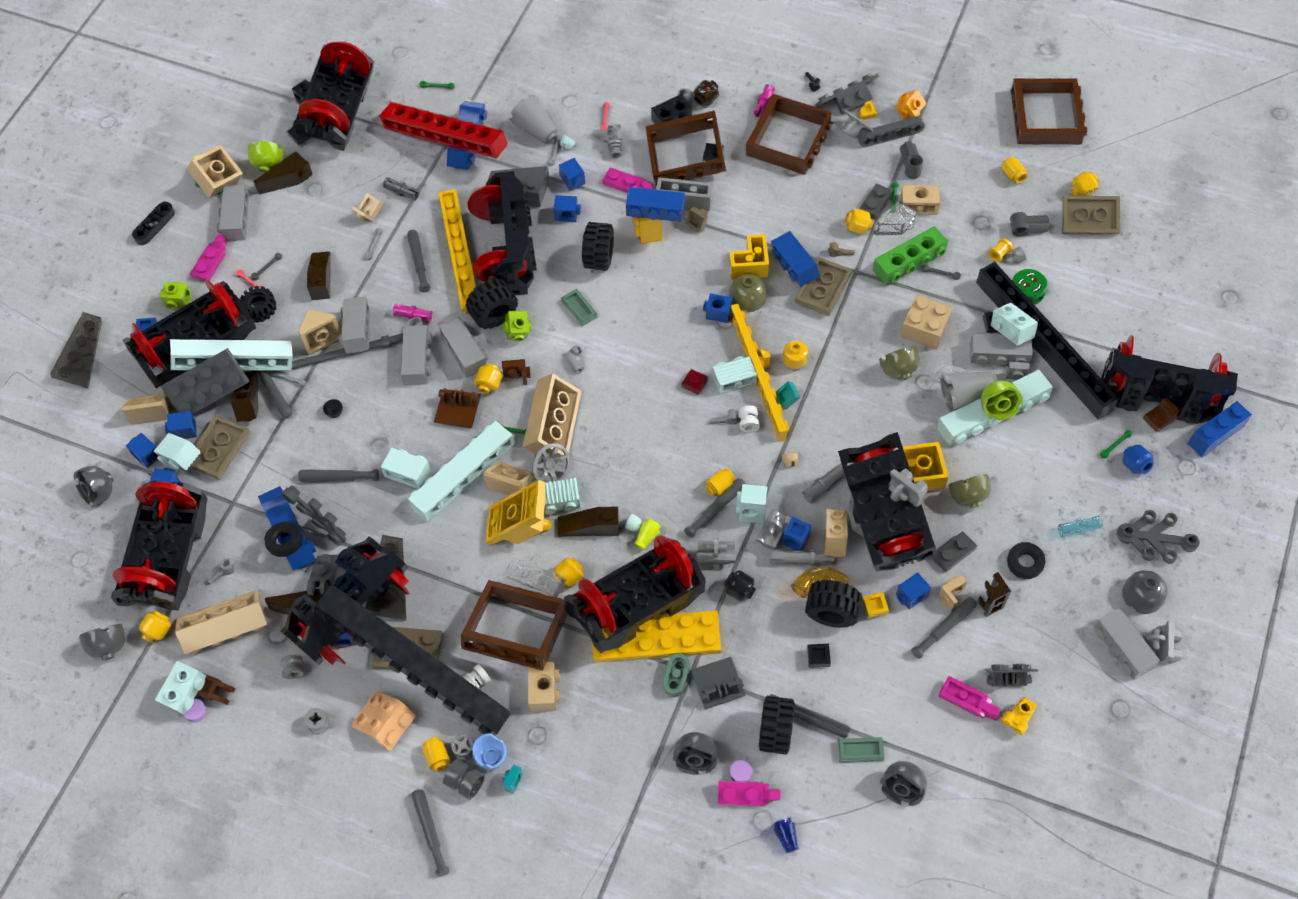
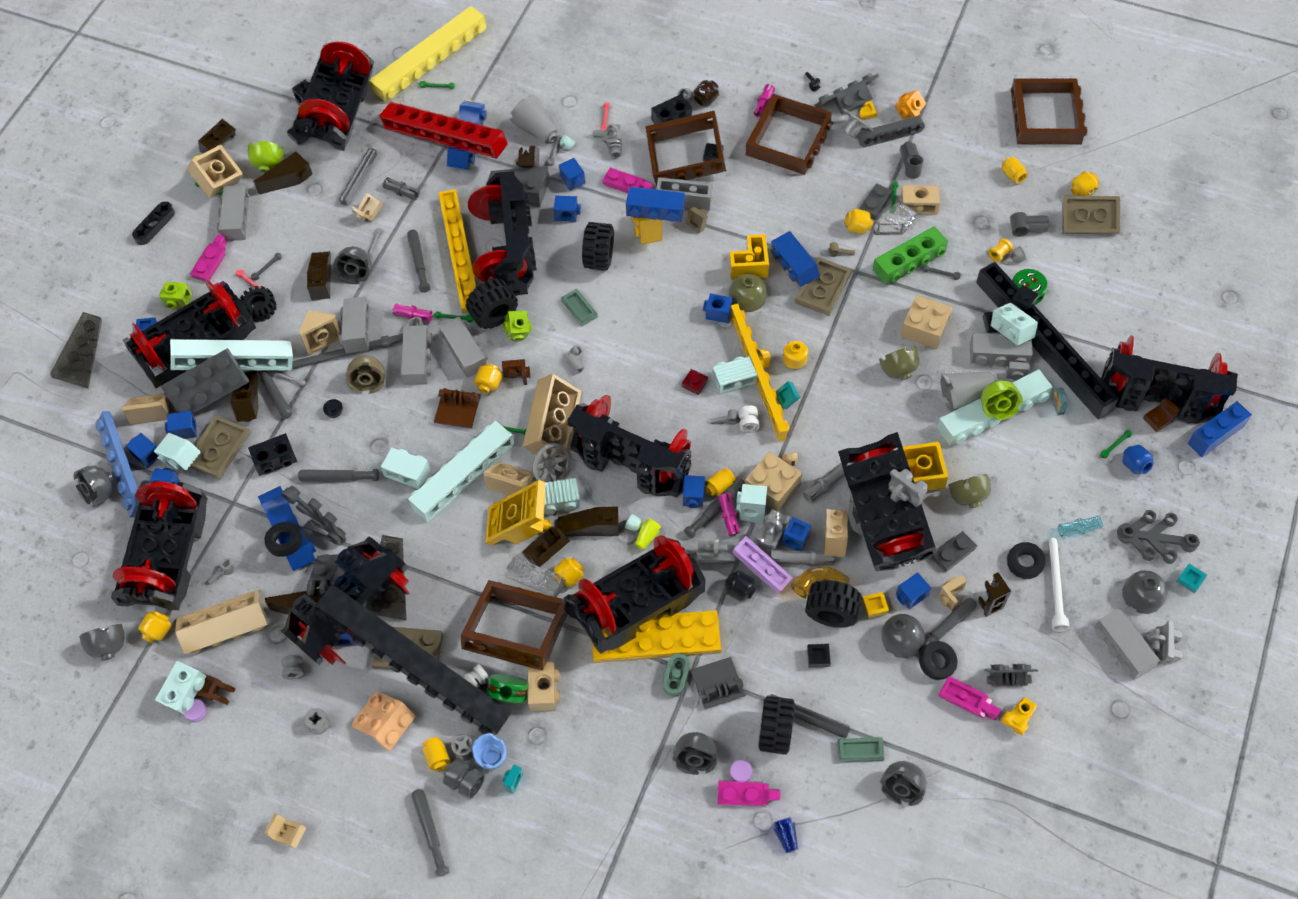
none -> medium blue plate [96,411,139,518]
none -> dark brown hinge [198,119,236,154]
none -> black brick [248,433,298,476]
none -> tan bracket [264,813,306,849]
none -> dark grey cylinder [333,246,372,285]
none -> axle [339,148,377,206]
none -> dark tan cylinder [346,355,385,394]
none -> light yellow brick [369,6,487,103]
none -> green hinge [434,311,474,323]
none -> green head [486,674,529,703]
none -> dark brown hinge [516,146,540,168]
none -> dark brown hinge [521,526,570,570]
none -> black piece [567,395,692,498]
none -> blue brick [683,475,705,508]
none -> dark pink pin [718,493,741,536]
none -> lavender plate [731,536,793,594]
none -> tan brick [745,452,802,512]
none -> dark grey cylinder [881,614,925,658]
none -> black tyre [919,641,958,680]
none -> black plate [1011,285,1039,311]
none -> white piece [1049,538,1070,632]
none -> clear light blue tile [1052,388,1069,415]
none -> teal plate [1176,563,1207,594]

